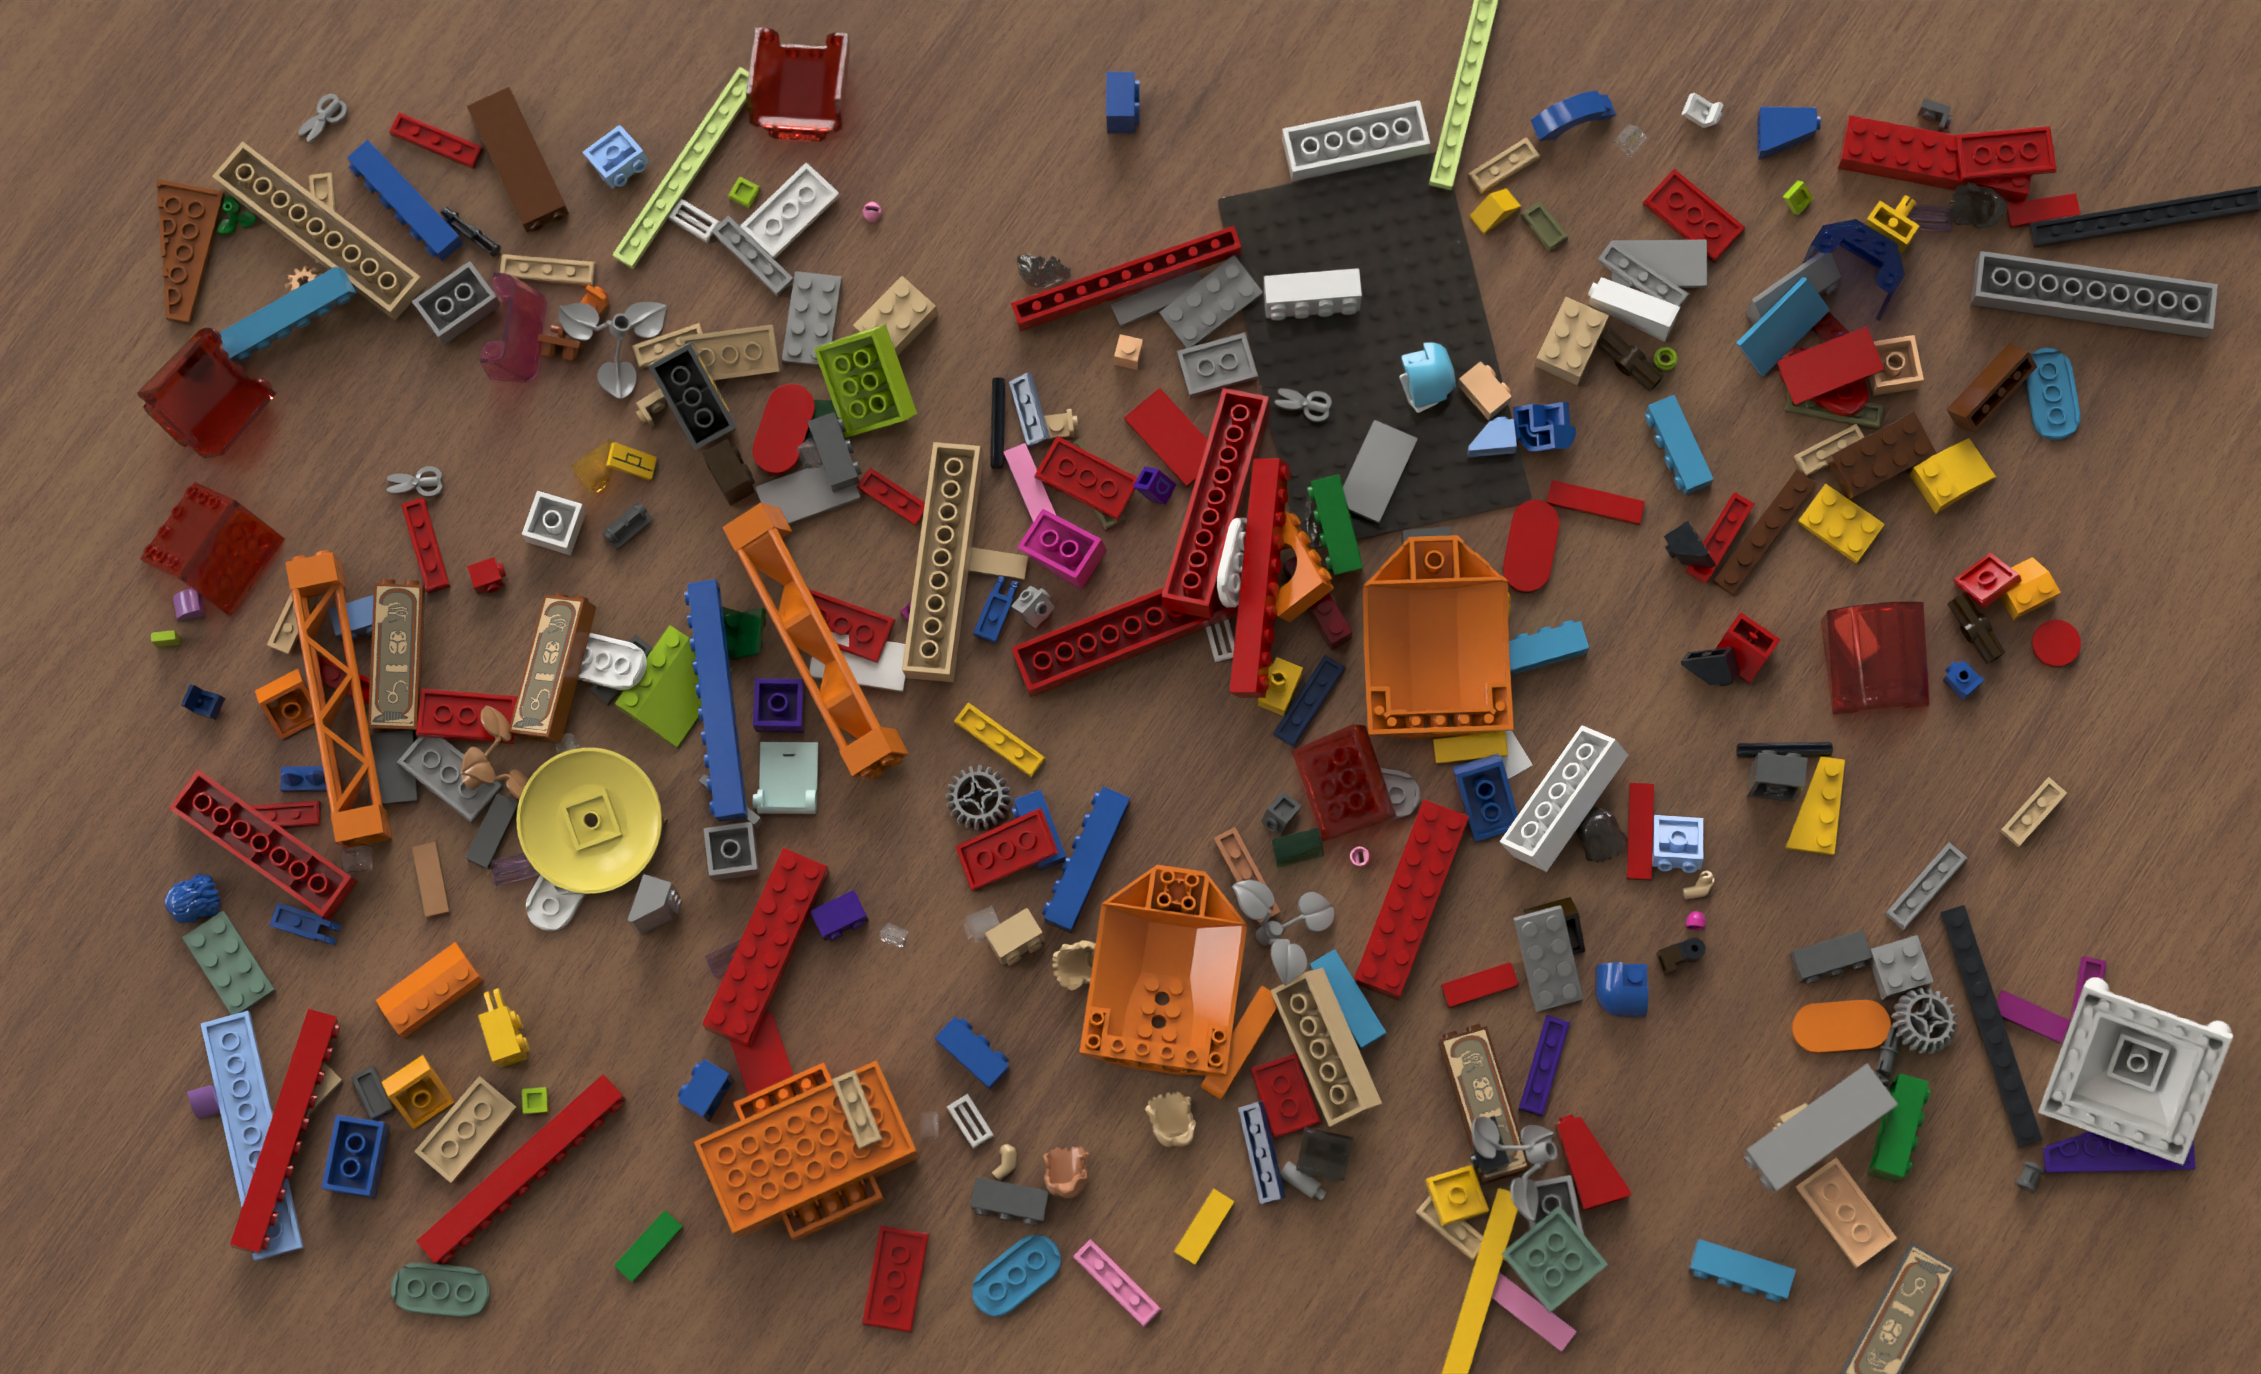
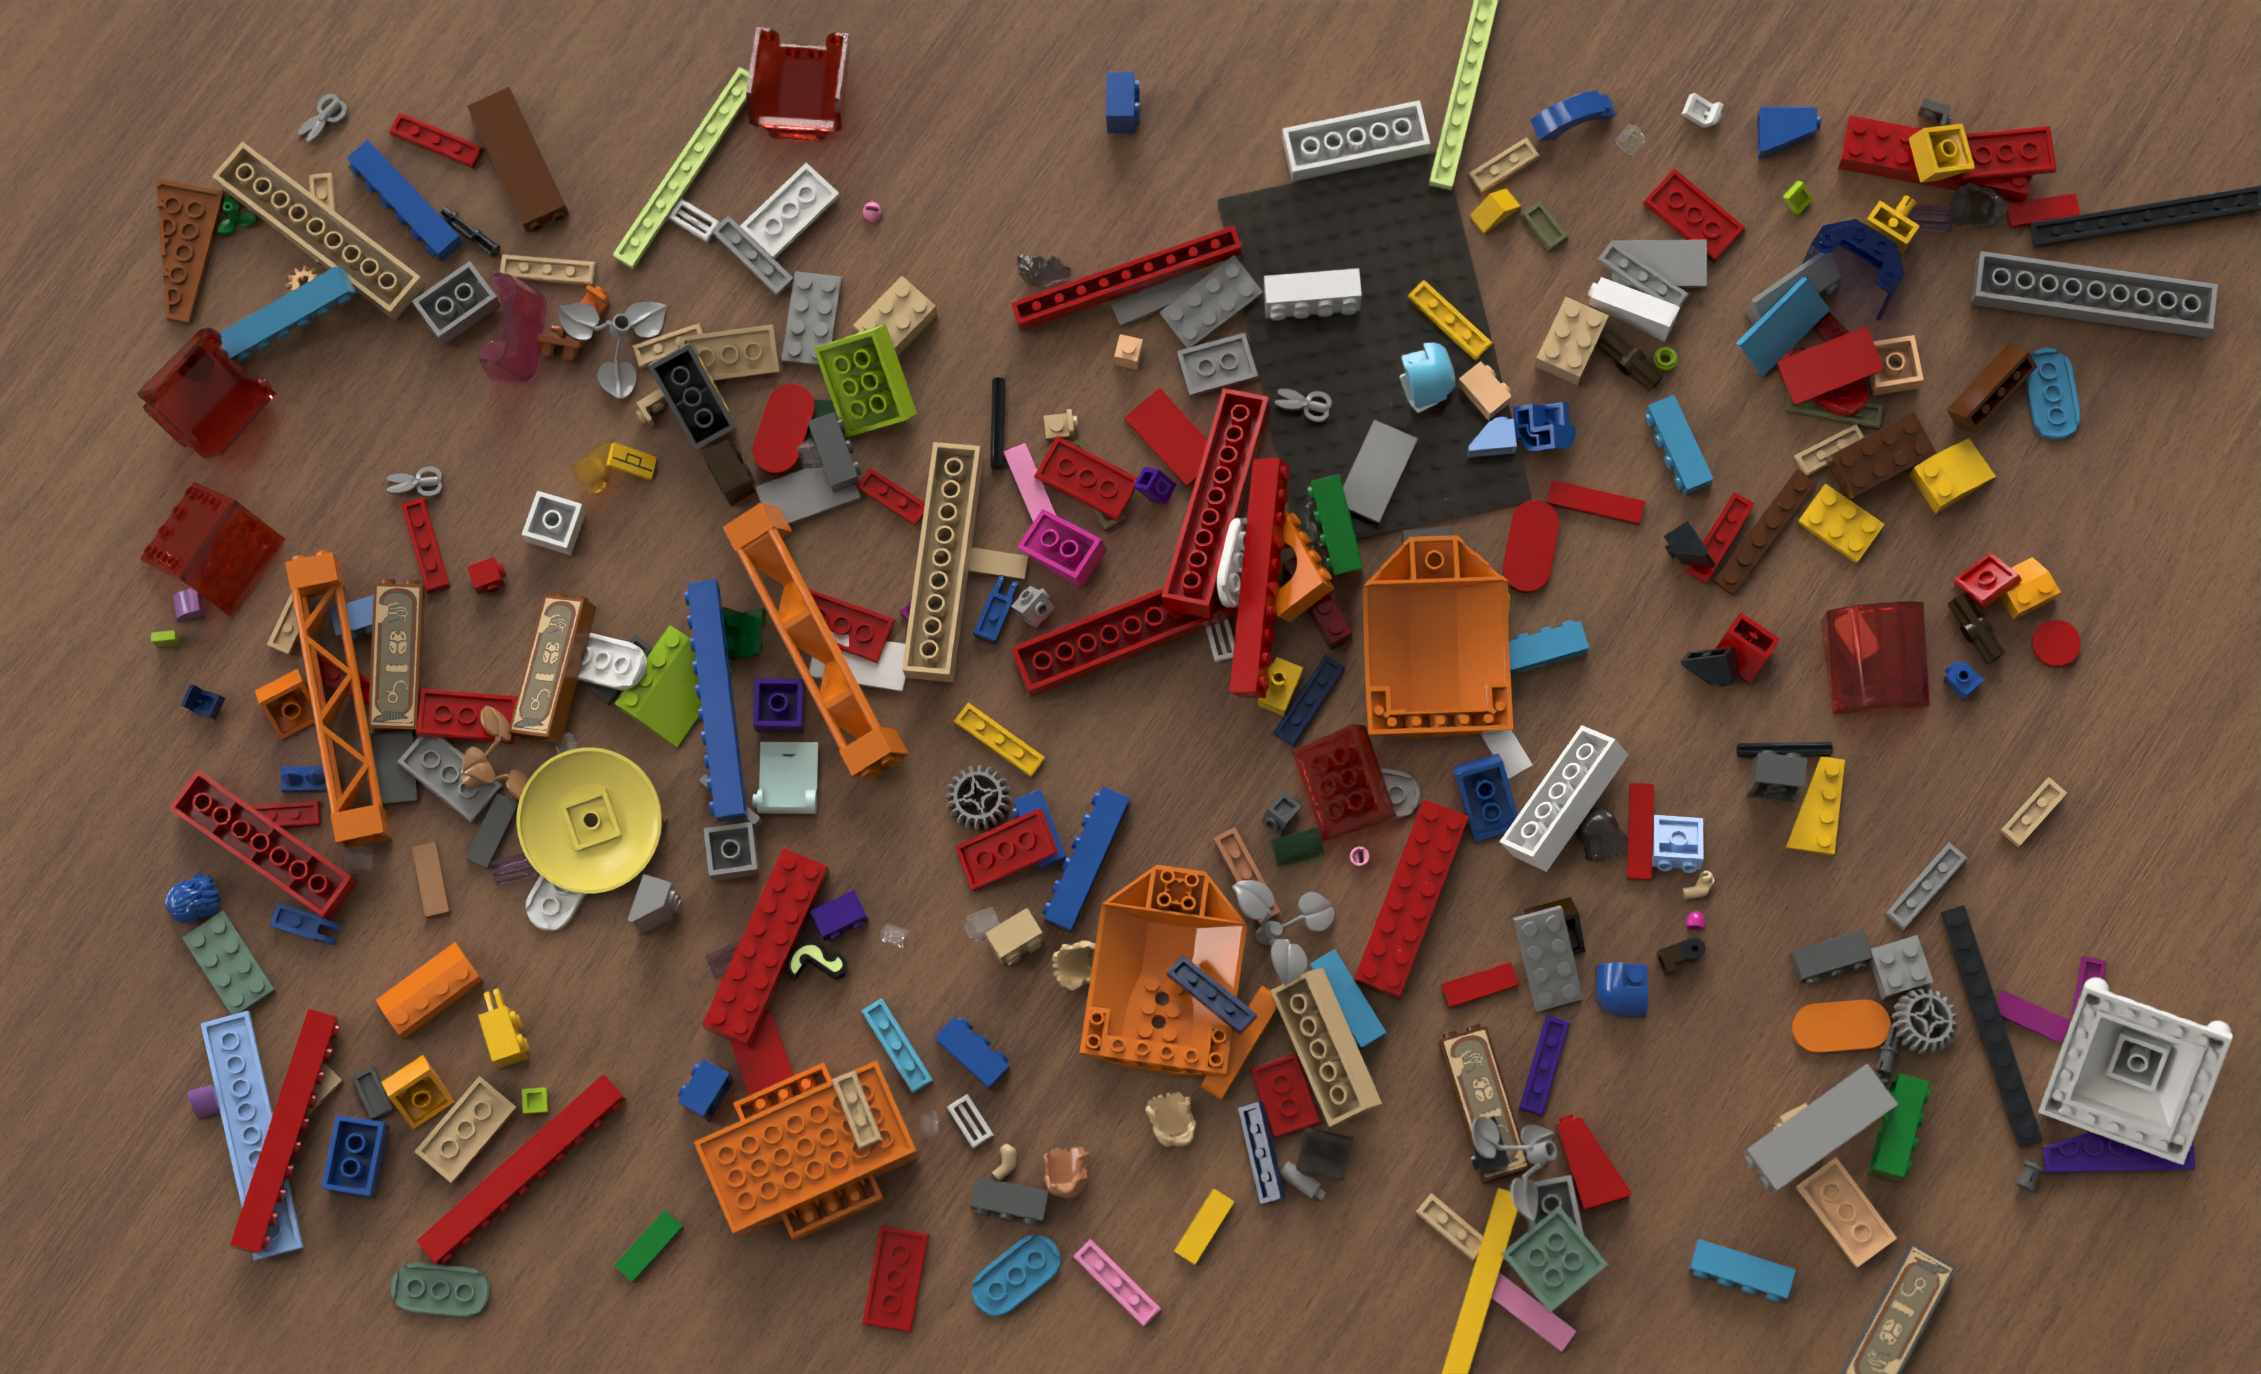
light blue plate [583,125,649,189] -> none
dark grey hinge [602,502,654,550] -> none
lime tile [728,176,761,209] -> none
sand blue tile [1009,373,1050,448] -> none
yellow tile [1425,1165,1489,1227] -> none
yellow tile [1433,732,1508,764] -> none
none -> black animal [787,941,848,982]
none -> medium azure tile [861,998,933,1094]
none -> dark blue plate [1167,955,1257,1035]
none -> yellow tile [1407,280,1492,361]
none -> yellow slope [1909,124,1975,183]

